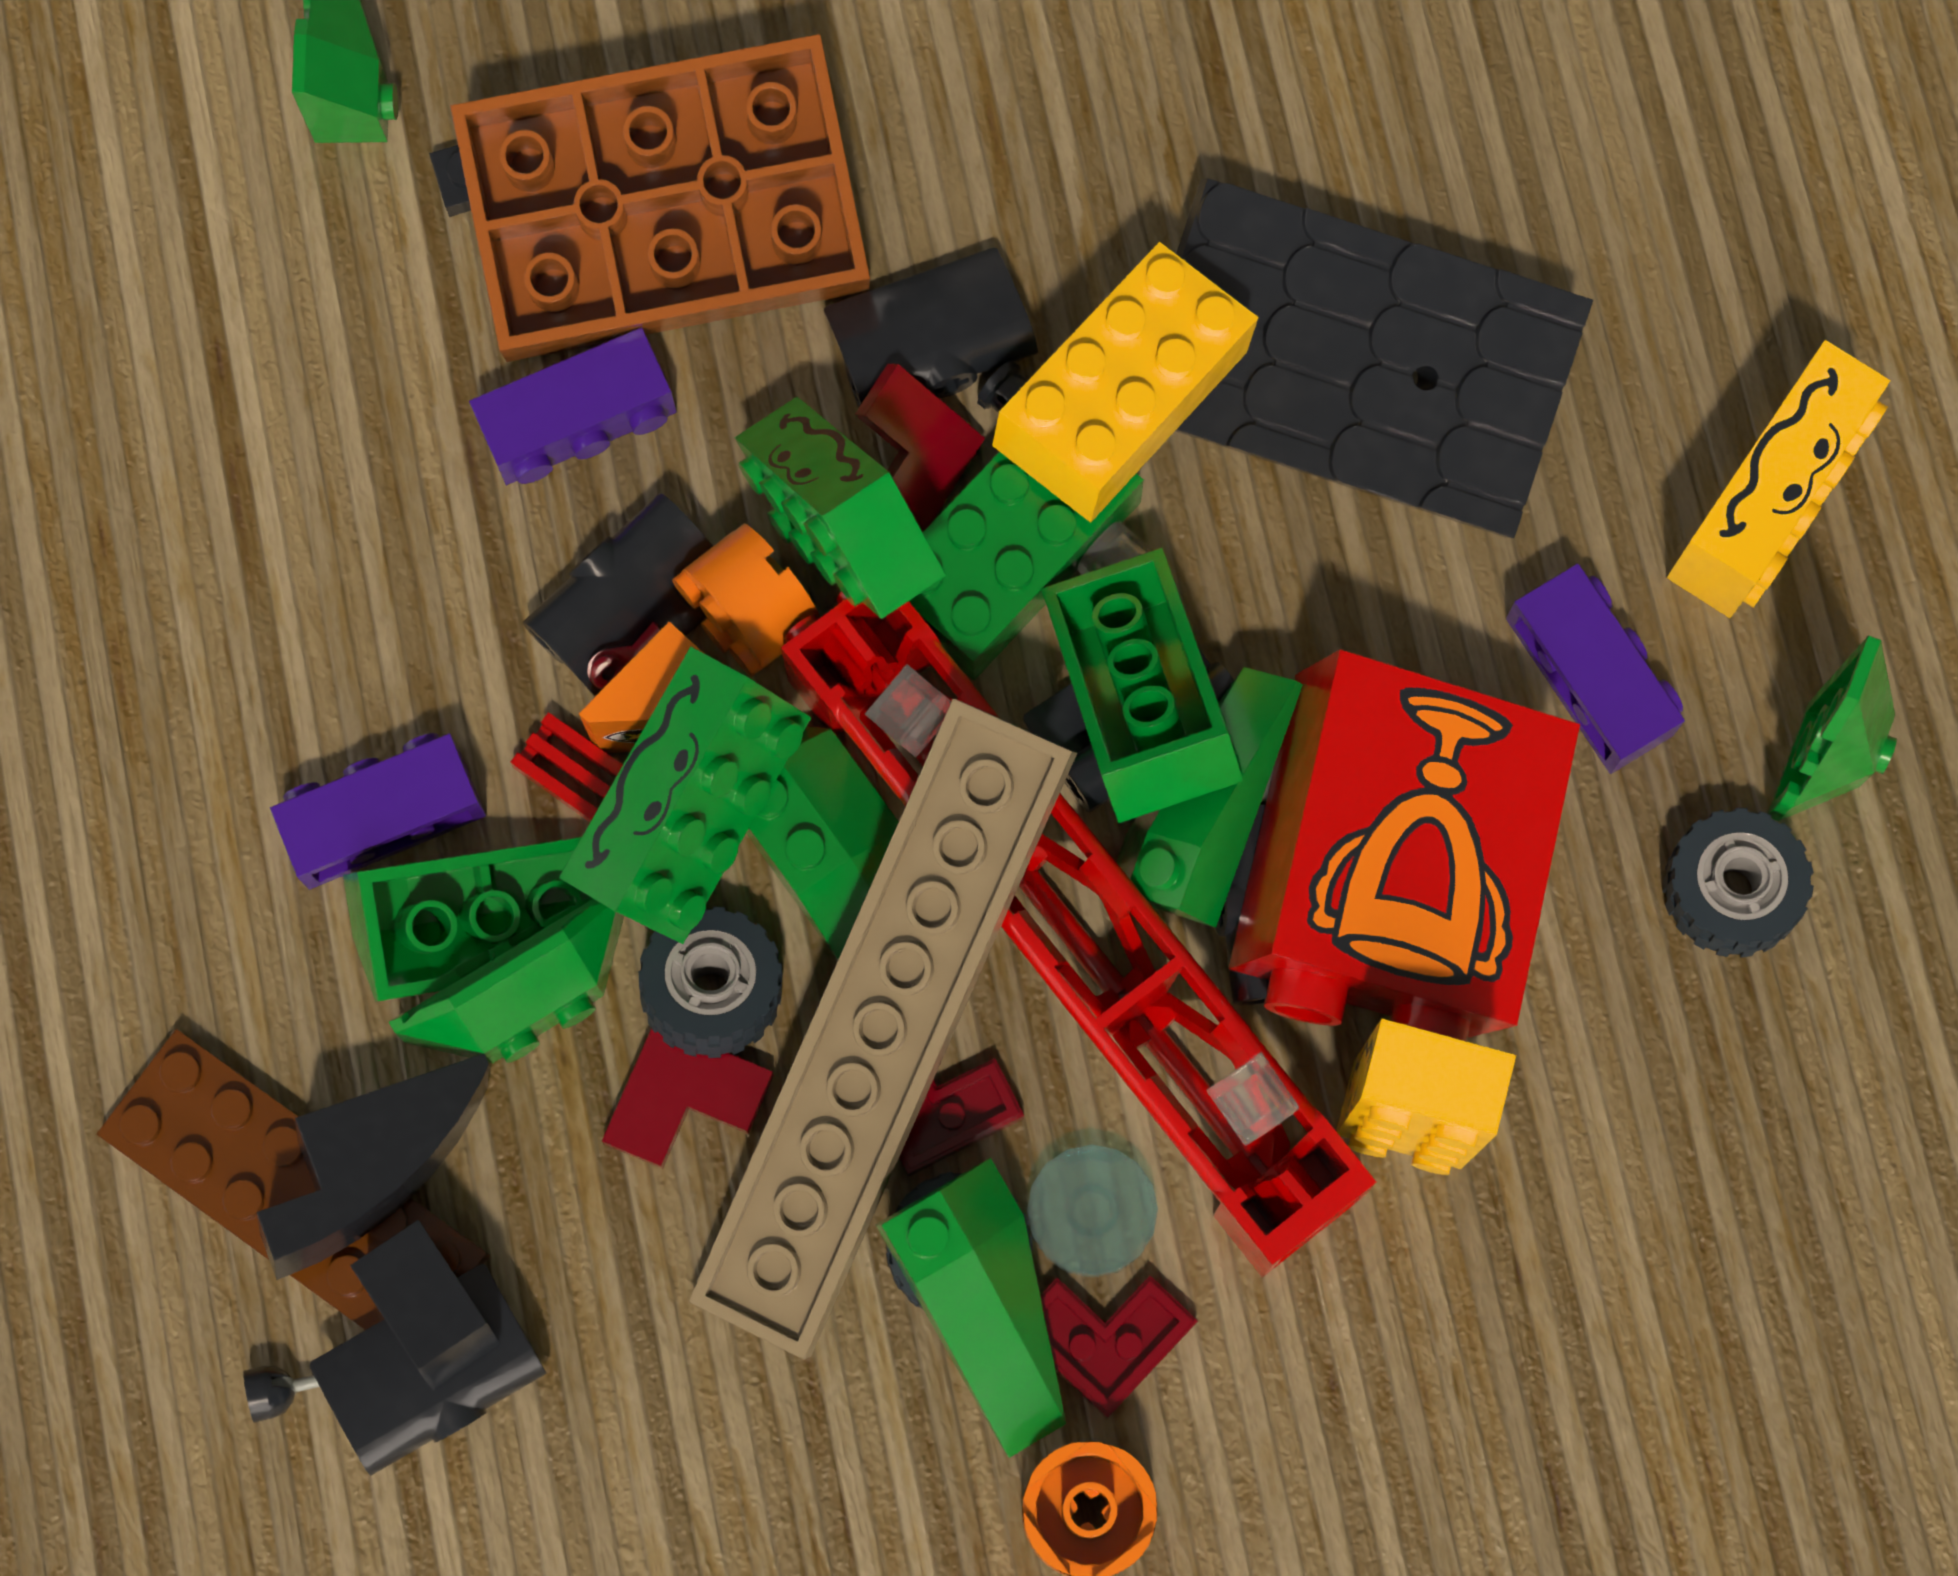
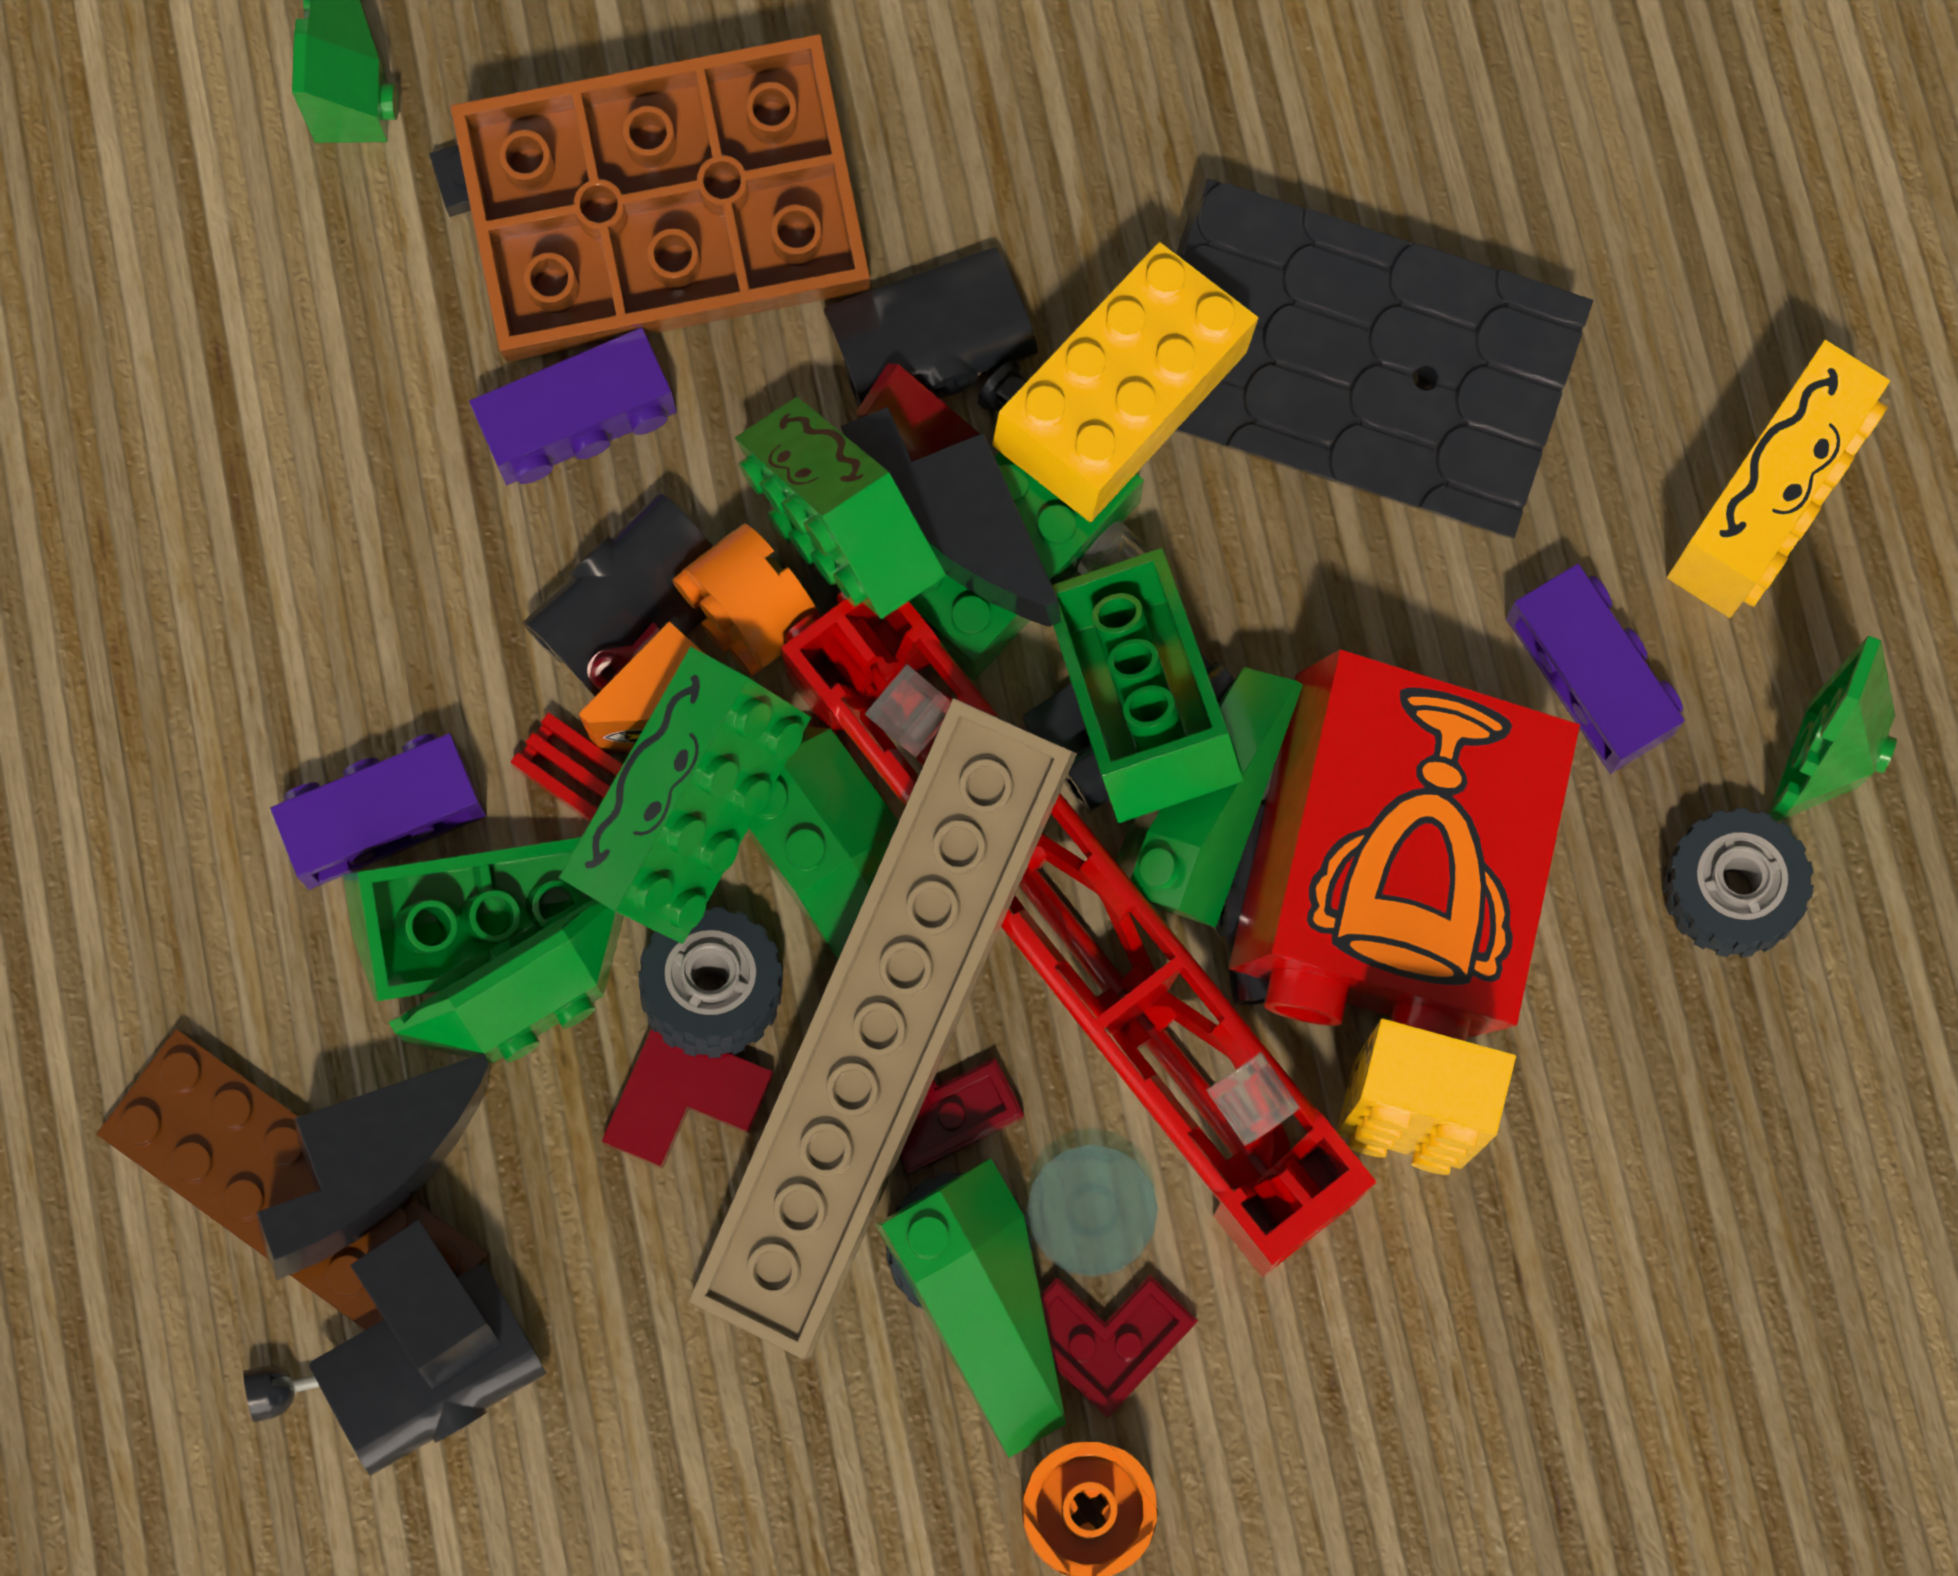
none -> black slope [840,407,1061,627]

